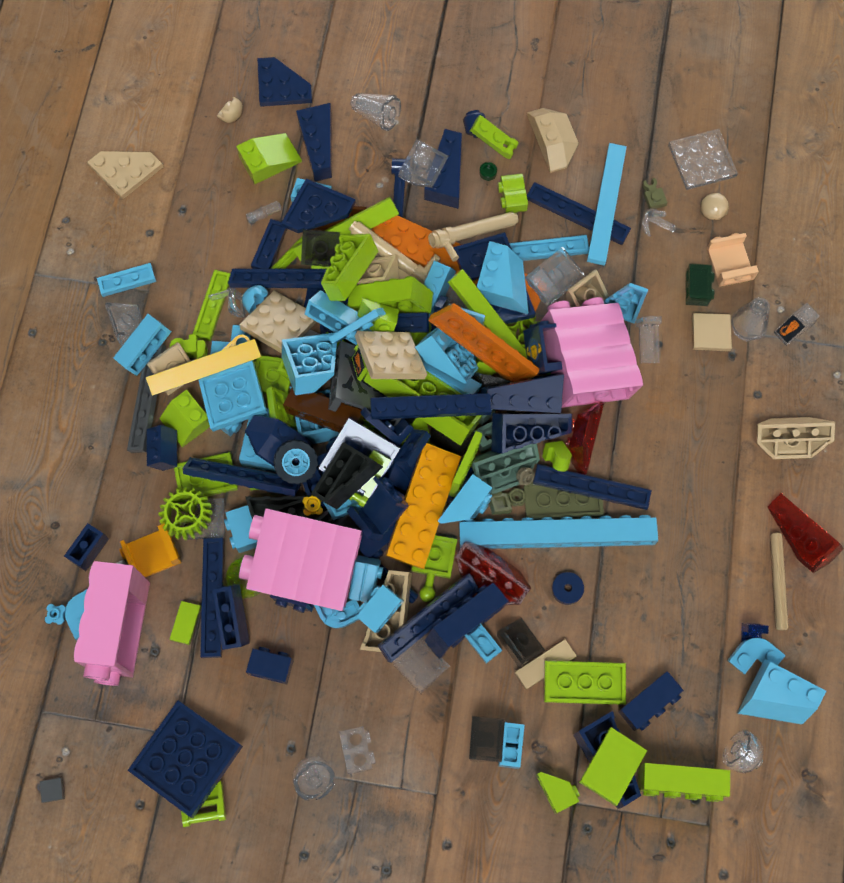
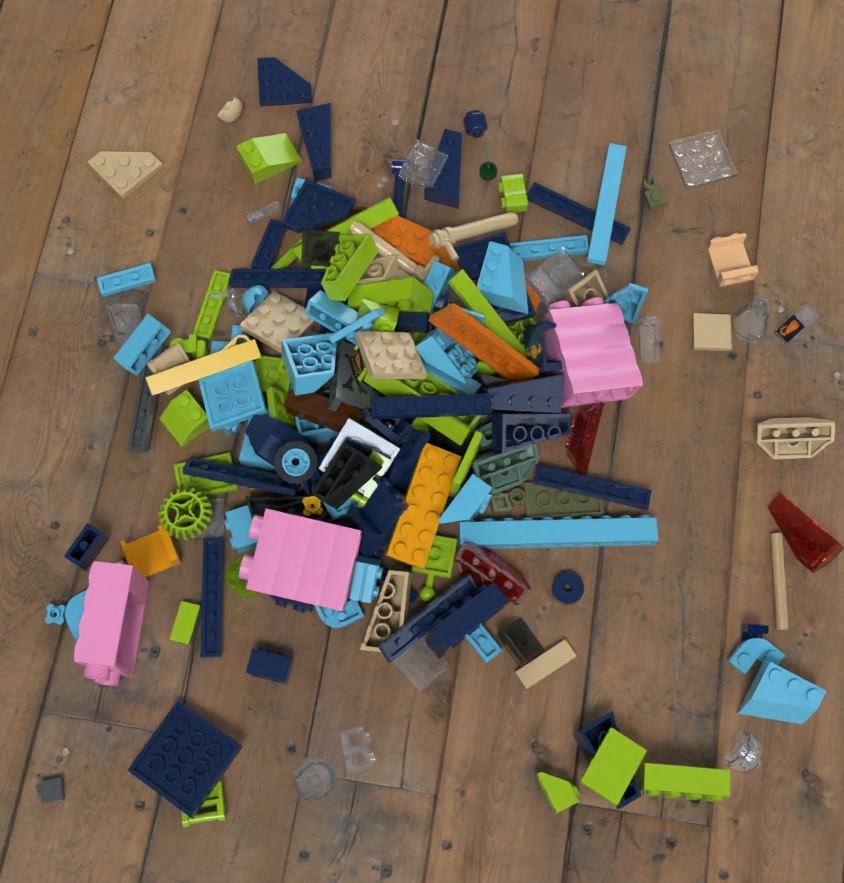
dark blue brick [147,425,177,471] -> none
dark blue brick [212,584,250,650] -> none
clear cone [351,93,401,131] -> none
medium azure brick [356,585,404,633] -> none
clear smoke slope [469,716,505,762] -> none
lime plate [470,115,519,159] -> none
medium azure brick [498,722,525,769] -> none
dark tan plate [516,467,534,486] -> none
tan wedge [527,108,578,173] -> none
lime leg [542,441,572,472] -> none
lime tile [544,661,626,705] -> none
dark blue brick [618,671,684,731] -> none
clear piece [642,208,677,237] -> none
clear green brick [686,264,715,306] -> none
tan hair [701,193,729,220] -> none

